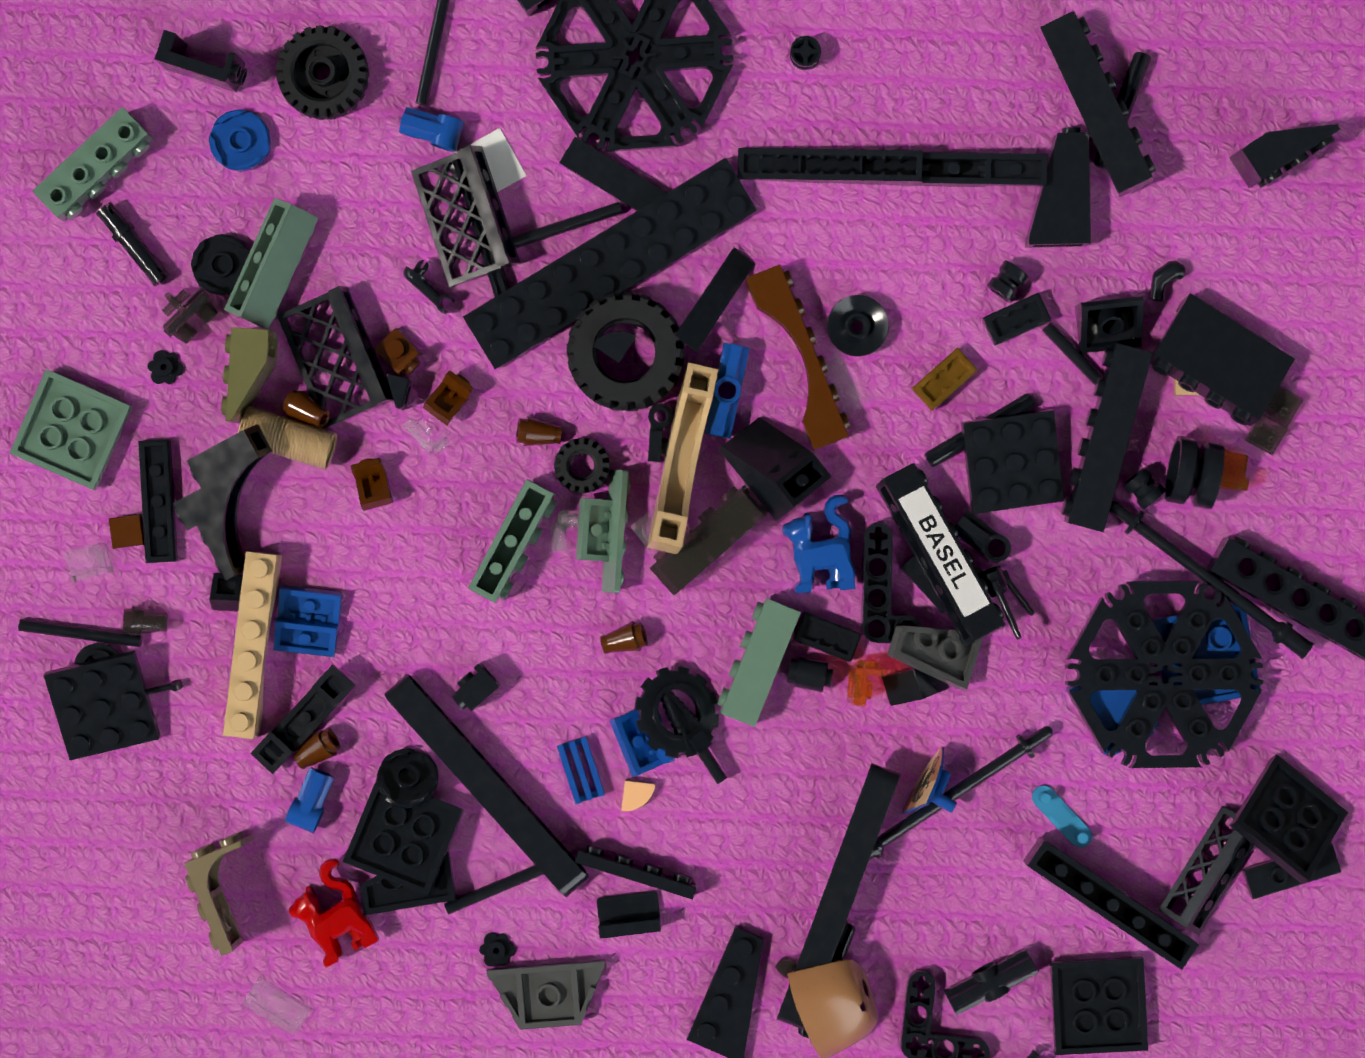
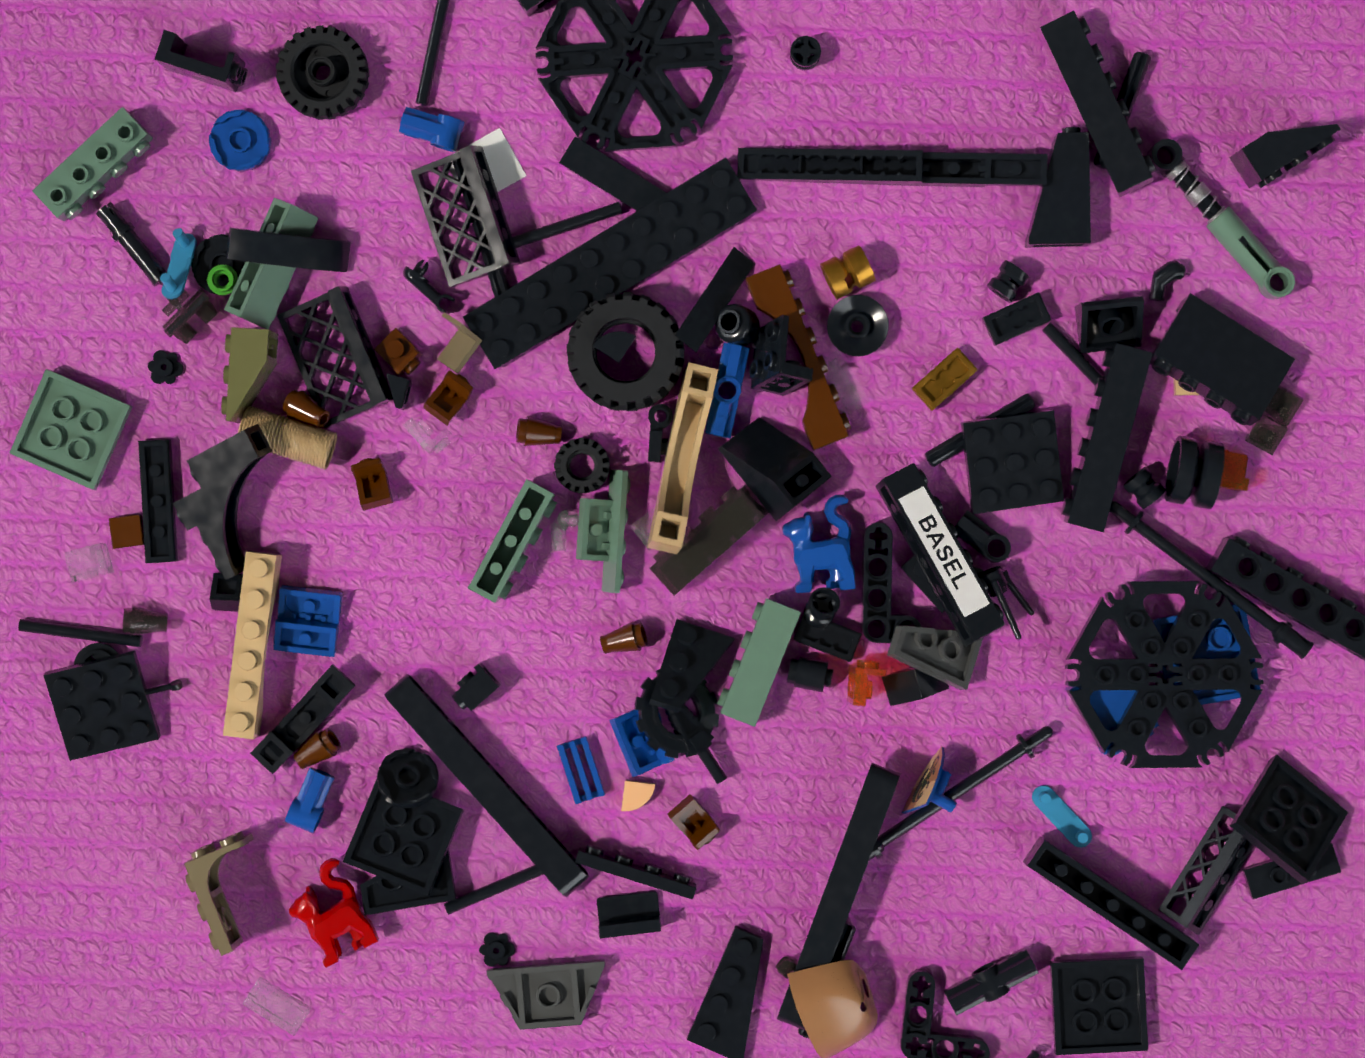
none -> dark azure piece [160,228,197,299]
none -> bright green plate [207,265,238,296]
none -> black slope [226,227,351,272]
none -> dark tan bracket [437,312,482,374]
none -> black wing [649,619,735,713]
none -> reddish brown bracket [667,794,720,850]
none -> black head [715,304,760,346]
none -> black bracket [749,314,813,396]
none -> black wheel [804,587,840,628]
none -> pearl gold wheel [820,245,876,300]
none -> piece [1147,139,1295,300]

